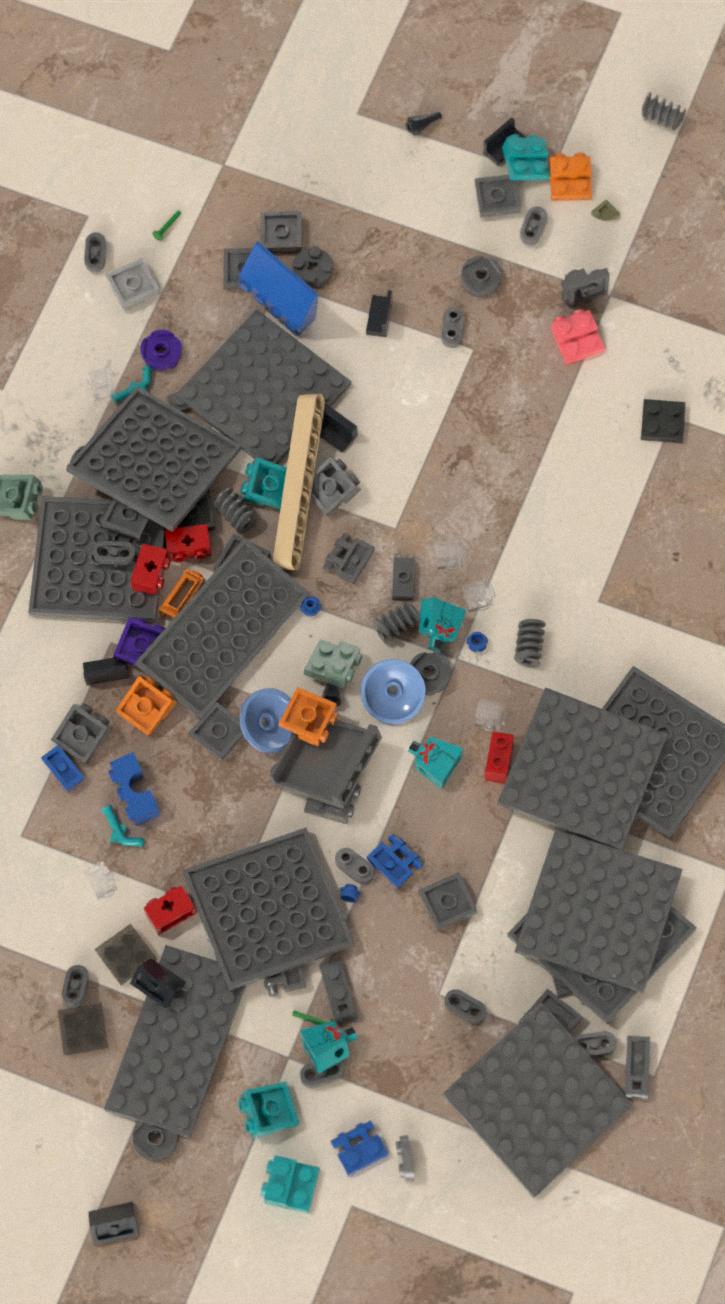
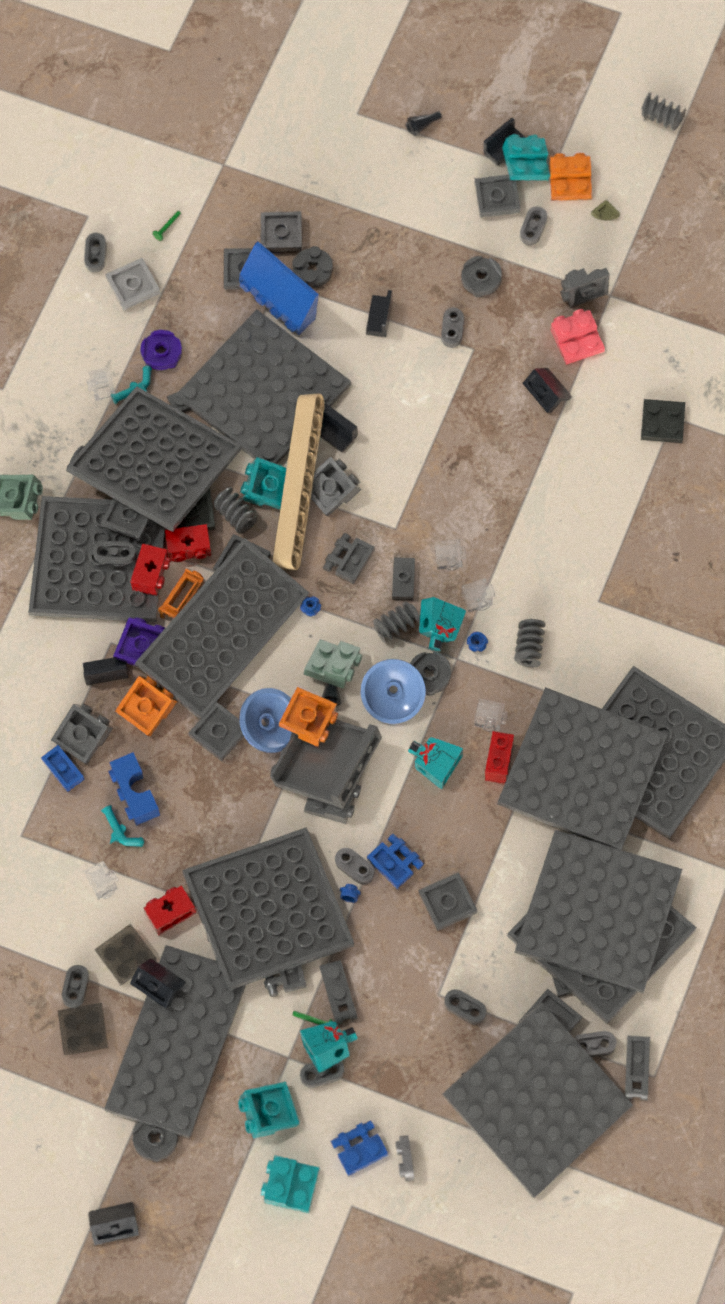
none -> black panel [522,368,572,413]

